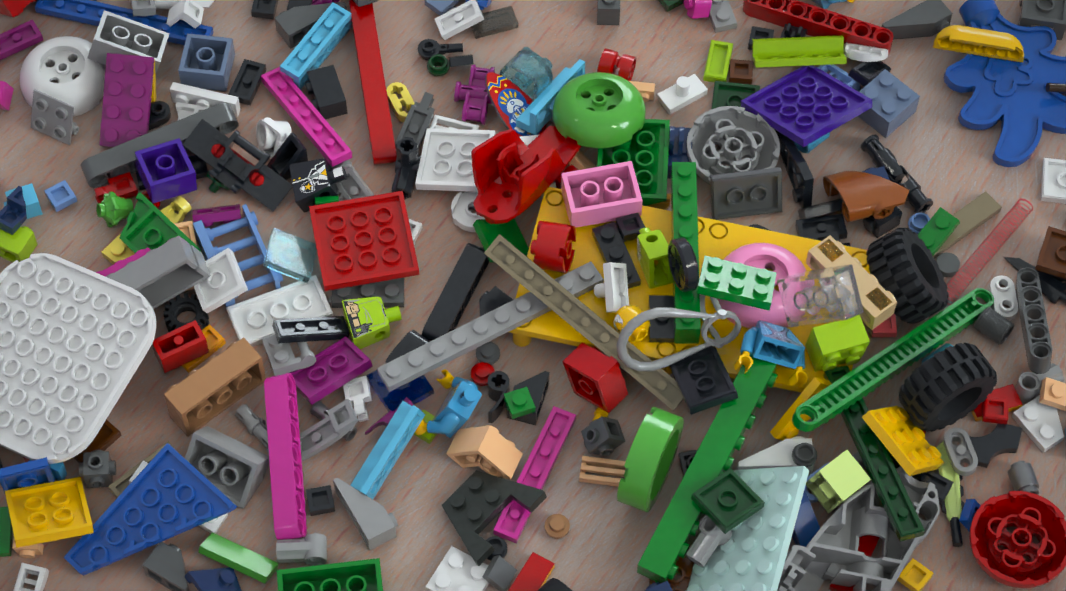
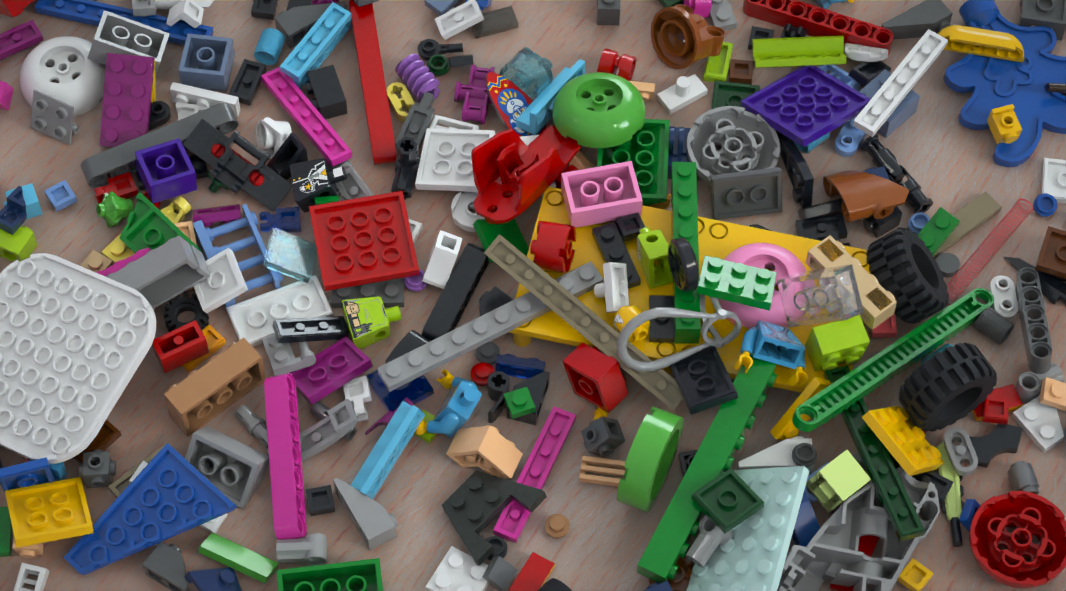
none -> tan plate [80,250,114,272]
none -> medium azure piece [254,28,286,65]
none -> clear blue plate [259,207,301,233]
none -> medium lavender piece [395,54,440,103]
none -> medium lavender plate [404,269,428,292]
none -> white slope [422,230,463,289]
none -> clear blue plate [495,354,546,379]
none -> dark orange piece [651,4,725,69]
none -> light blue plate [835,117,866,157]
none -> white plate [853,29,948,137]
none -> yellow brick [987,104,1022,144]
none -> blue plate [1033,193,1057,217]

